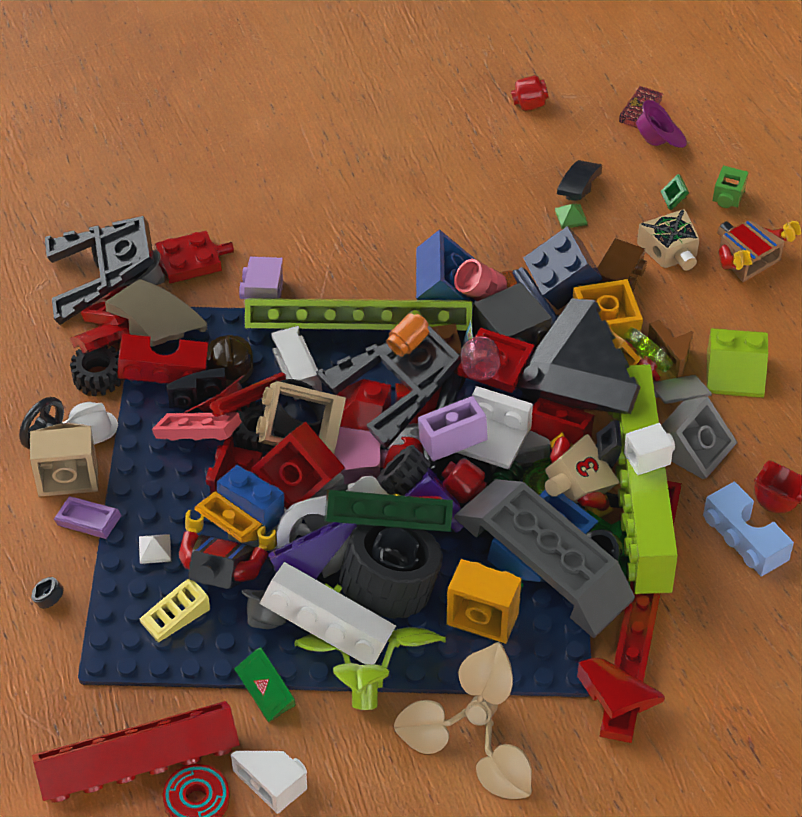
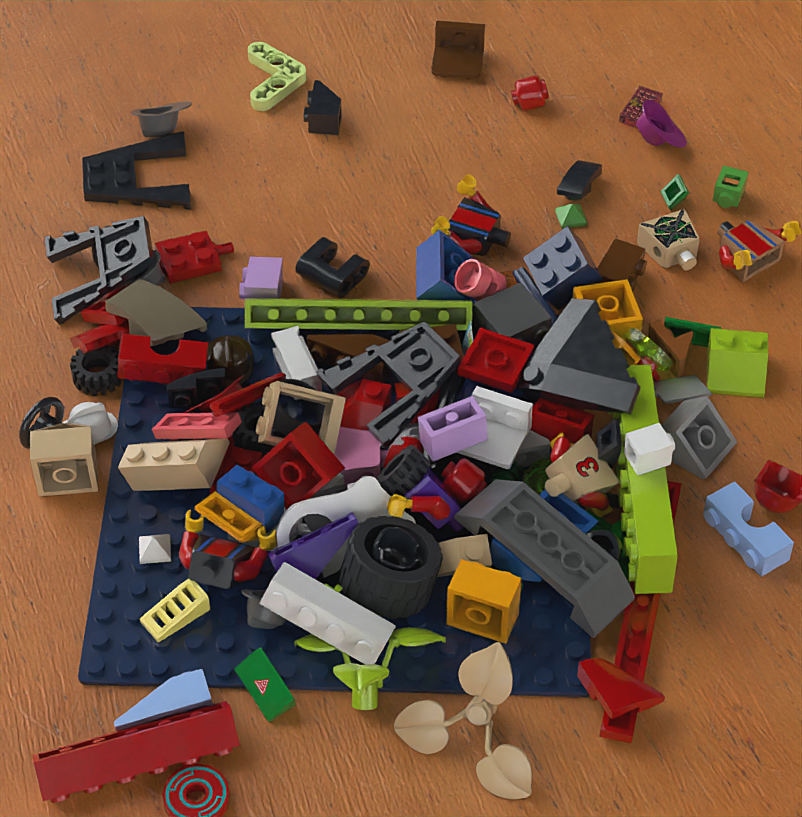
black tile [31,577,64,609] -> none
medium lavender tile [54,496,122,539] -> none
white slope [231,751,307,814] -> none
dark green plate [324,489,453,532] -> none
orange brick [386,313,429,357] -> none
clear pink head [461,336,501,381] -> none
none -> black wing [82,131,191,210]
none -> light blue slope [114,669,213,731]
none -> tan slope [118,438,230,491]
none -> dark grey piece [131,101,192,137]
none -> yellowish green beam [247,42,307,111]
none -> black connector [295,237,370,298]
none -> black slope [304,80,342,135]
none -> reddish brown slope [307,334,392,383]
none -> reddish brown bracket [431,21,486,79]
none -> torso [431,174,511,256]
none -> tan slope [437,534,492,577]
none -> green slope [664,317,721,347]

